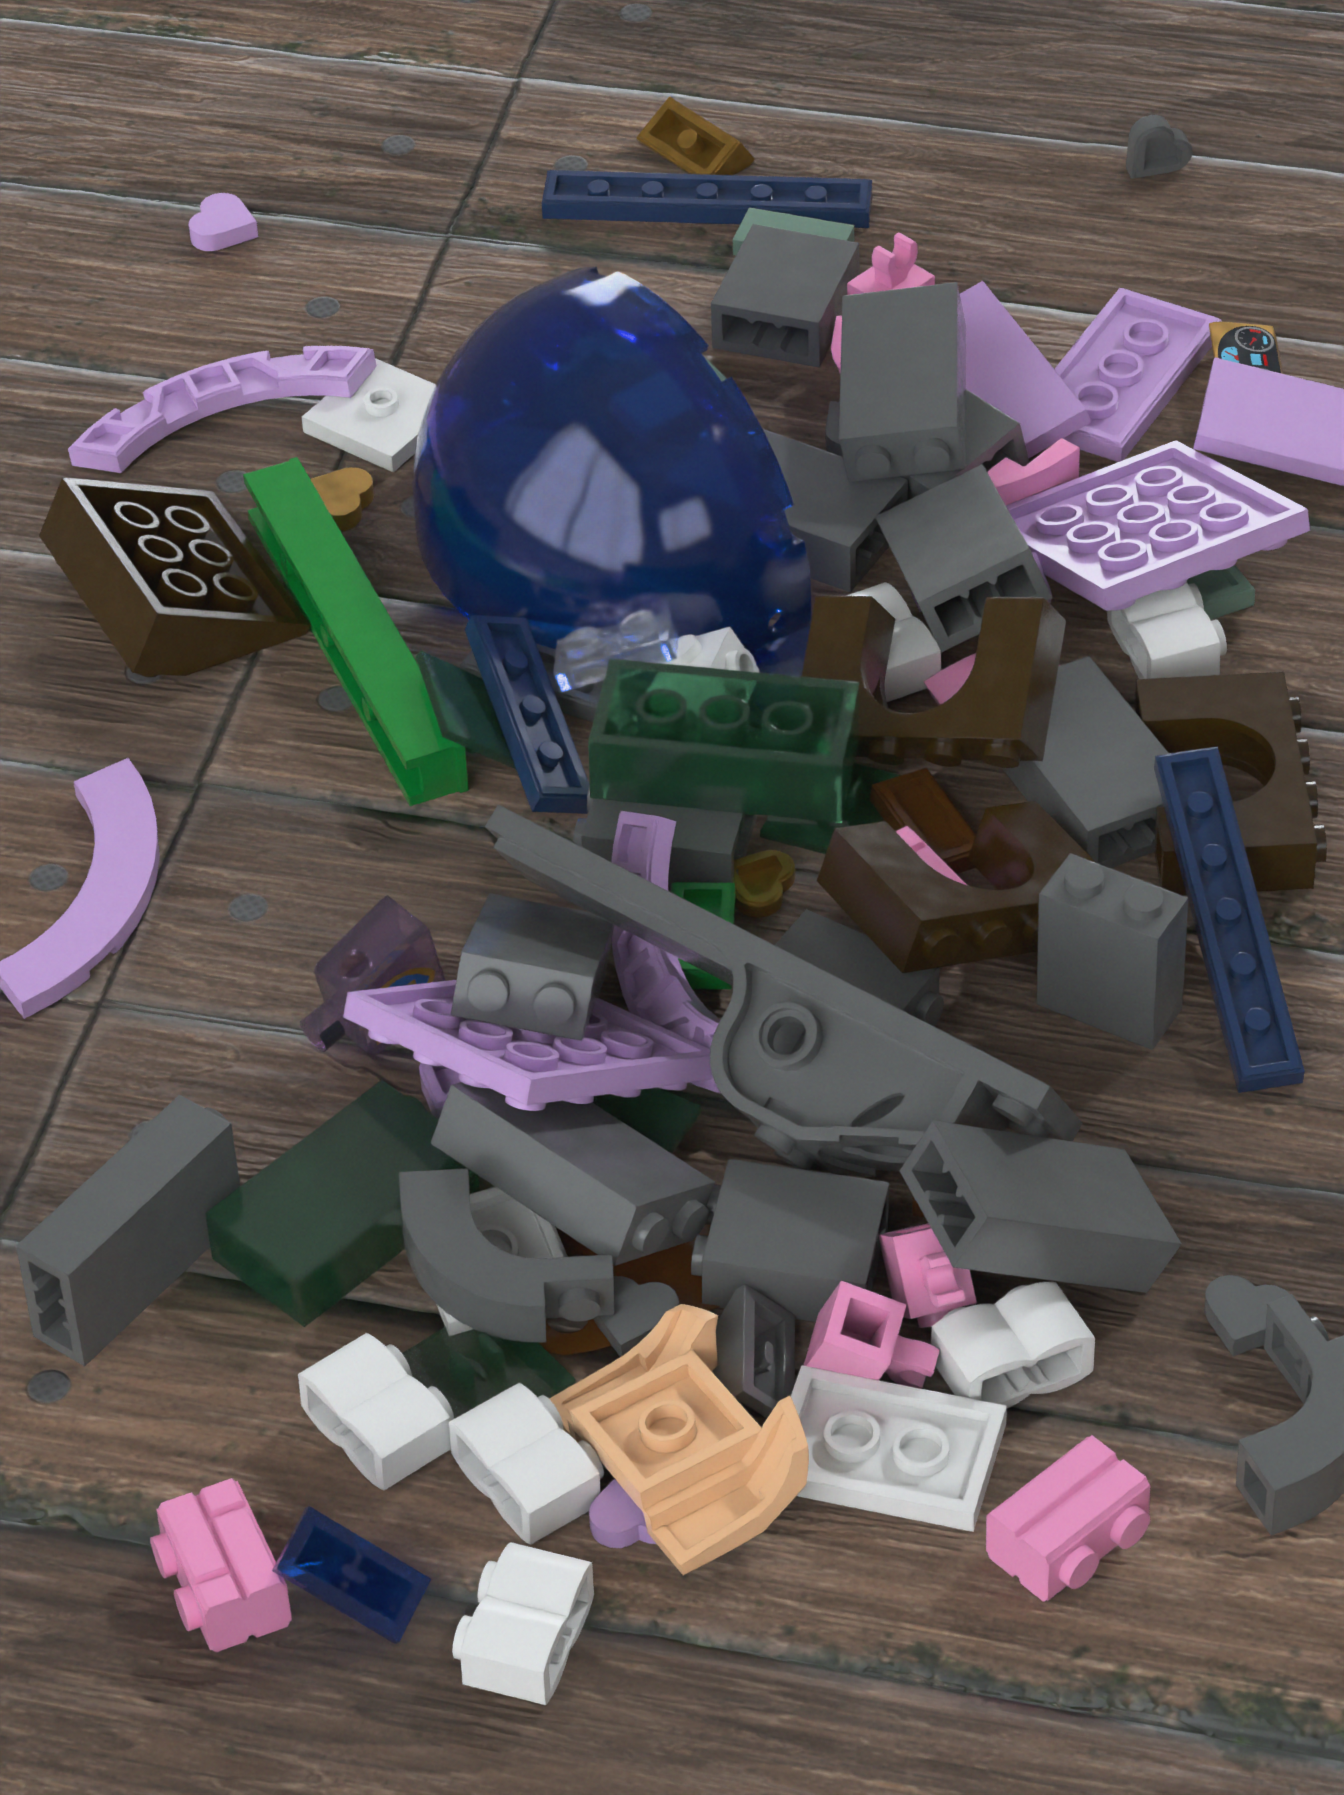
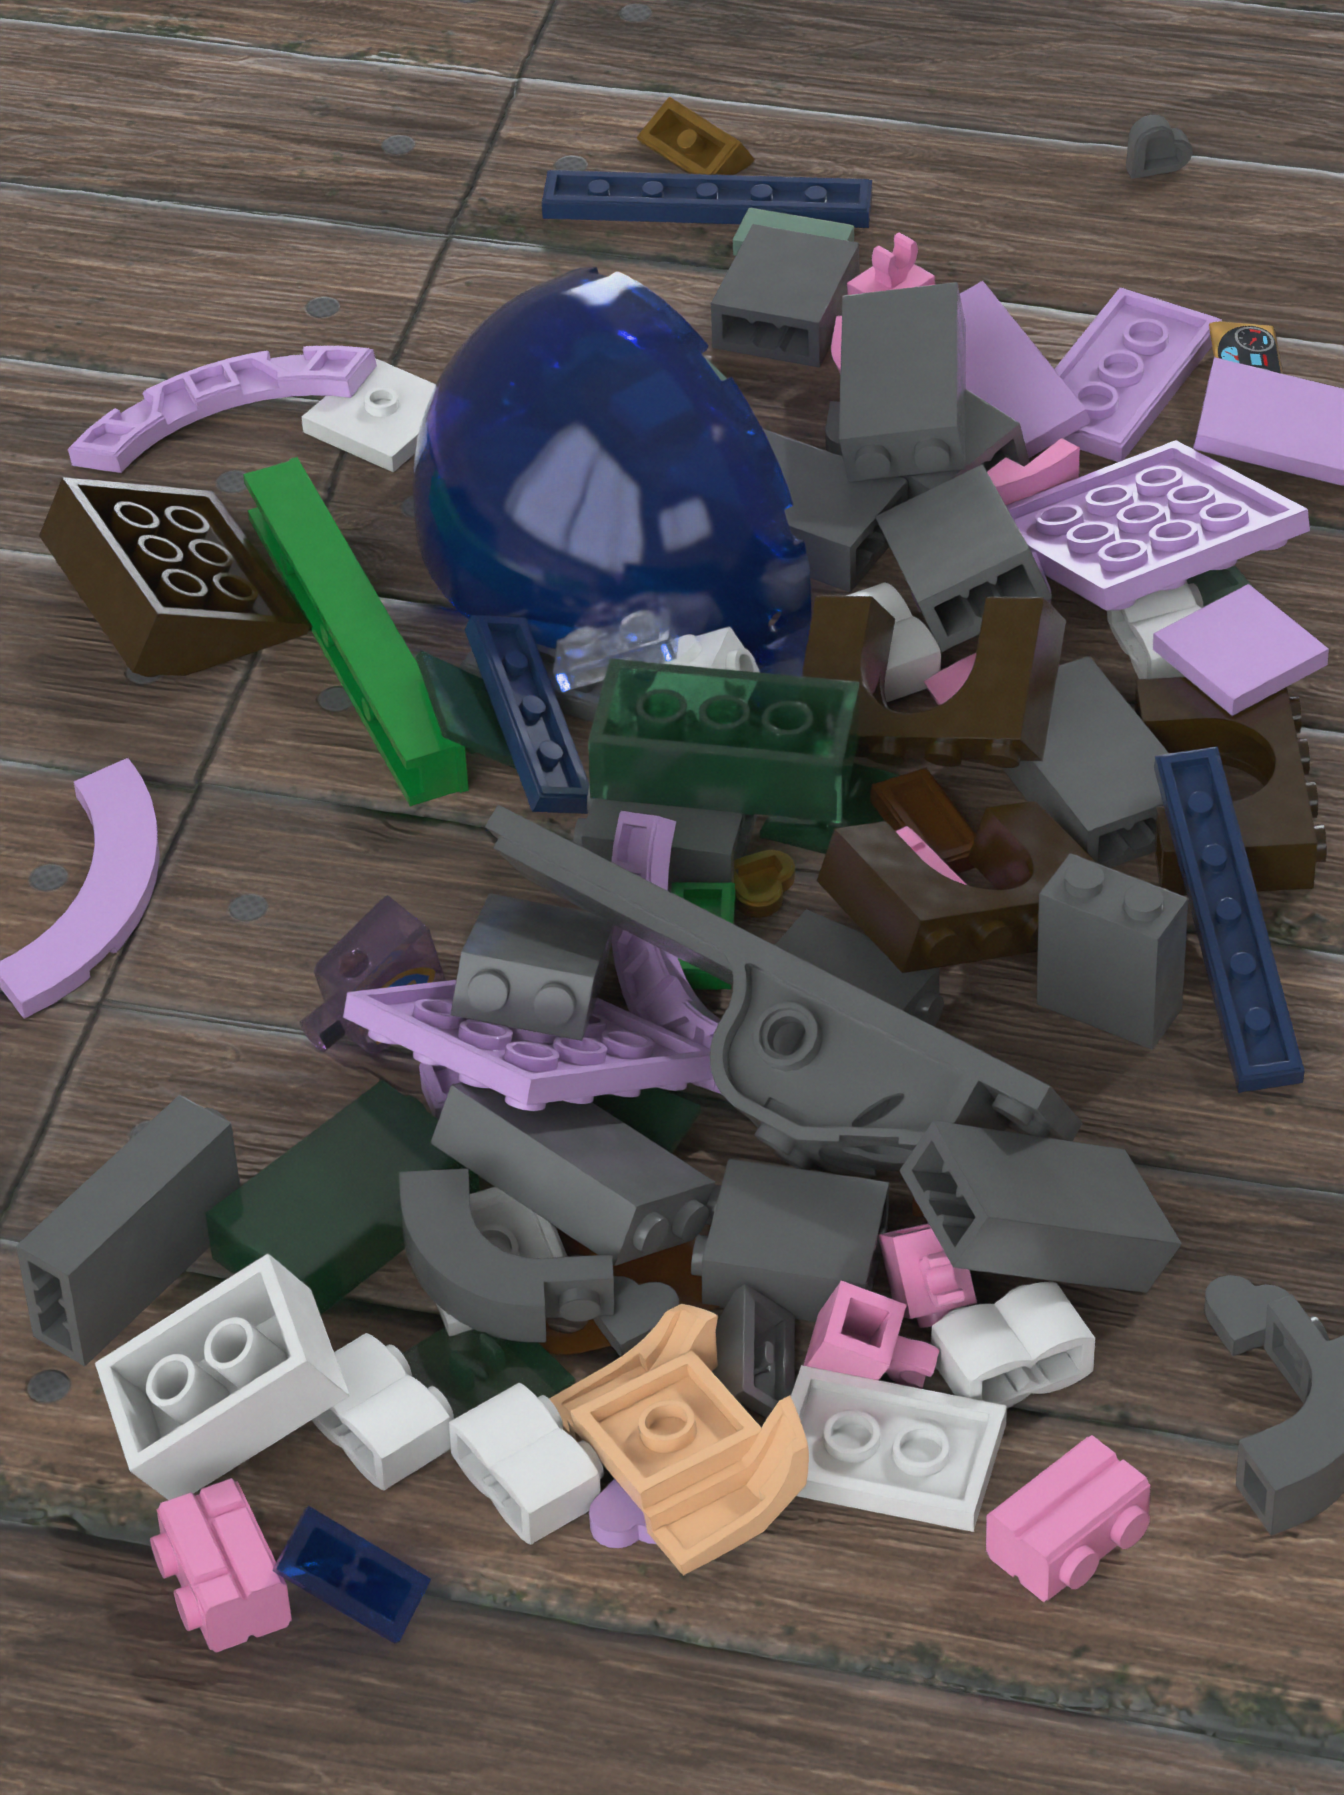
lavender tile [188,193,258,251] -> none
pearl gold tile [311,467,374,531] -> none
white brick [452,1542,594,1705] -> none
none -> white brick [95,1254,350,1500]
none -> lavender tile [1153,584,1329,716]

